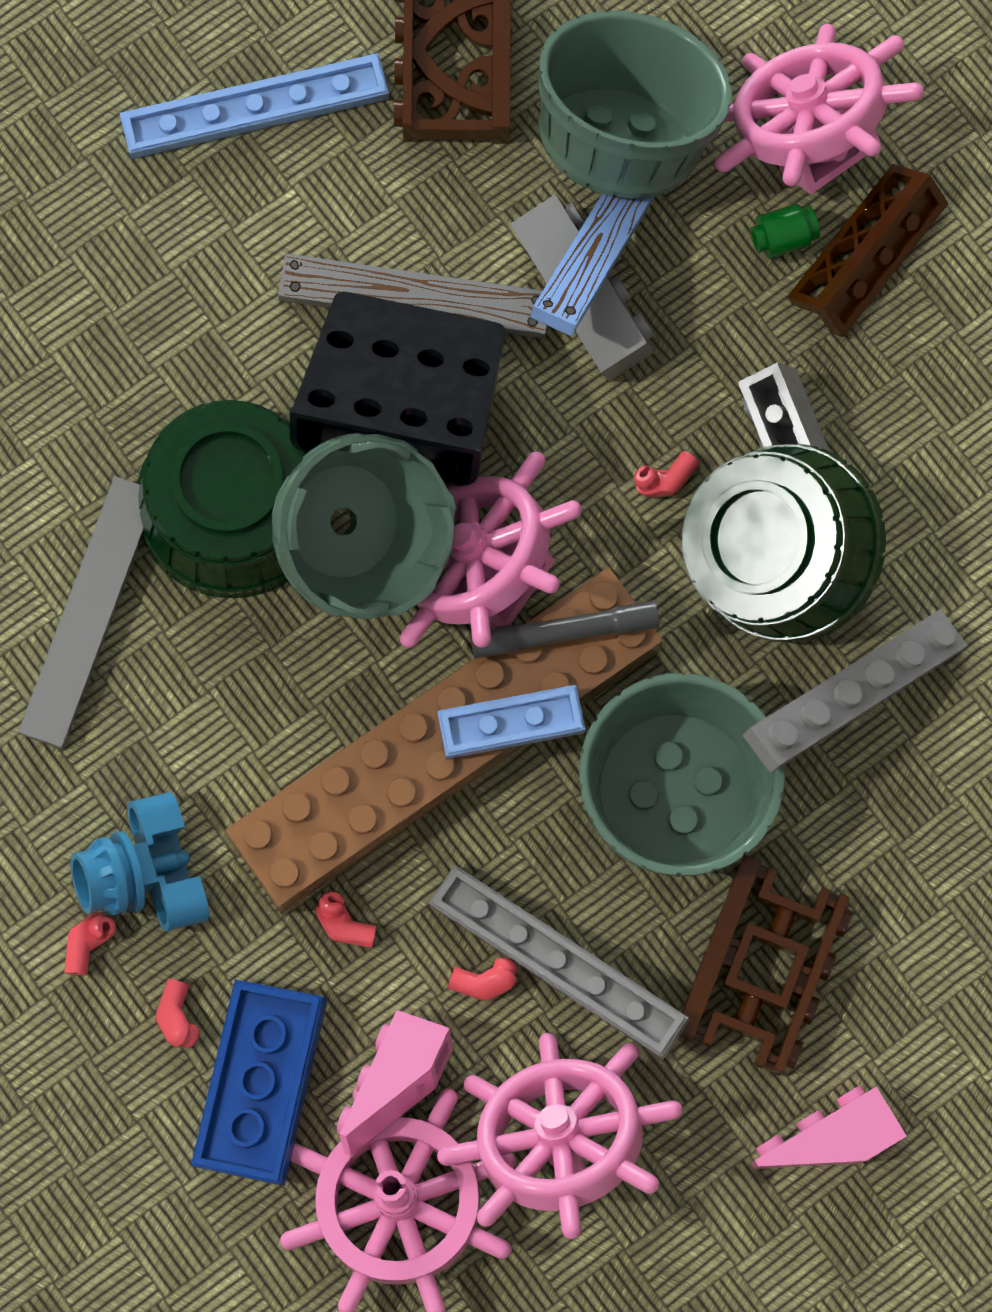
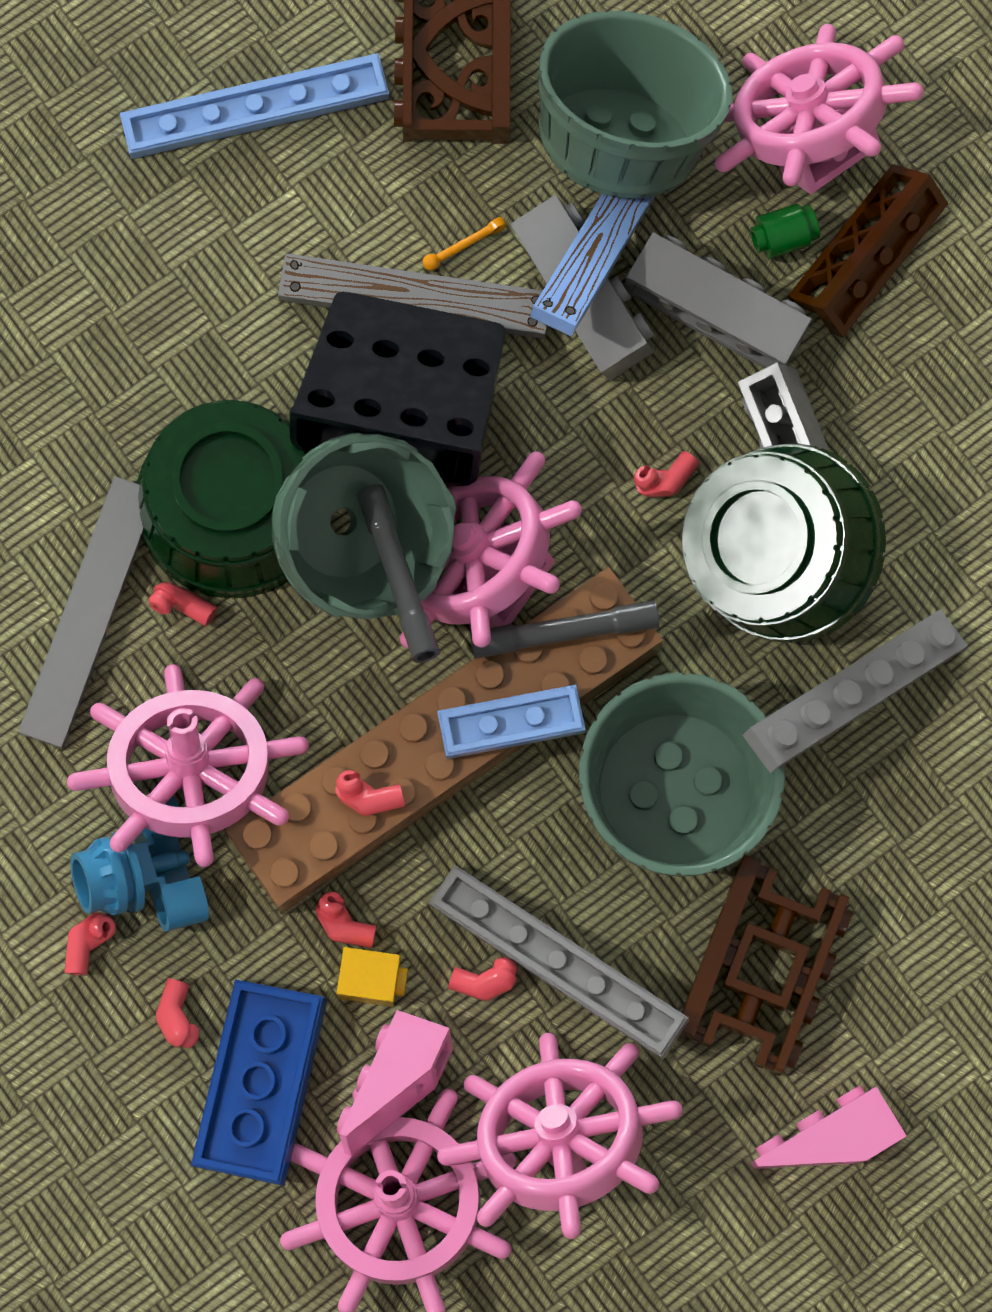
none -> bright pink piece [67,664,309,867]
none -> coral arm [148,581,218,627]
none -> coral arm [336,770,405,816]
none -> yellow brick [336,947,408,1007]
none -> dark grey piece [357,484,440,663]
none -> light orange hinge [422,217,507,271]
none -> light grey brick [625,232,811,369]

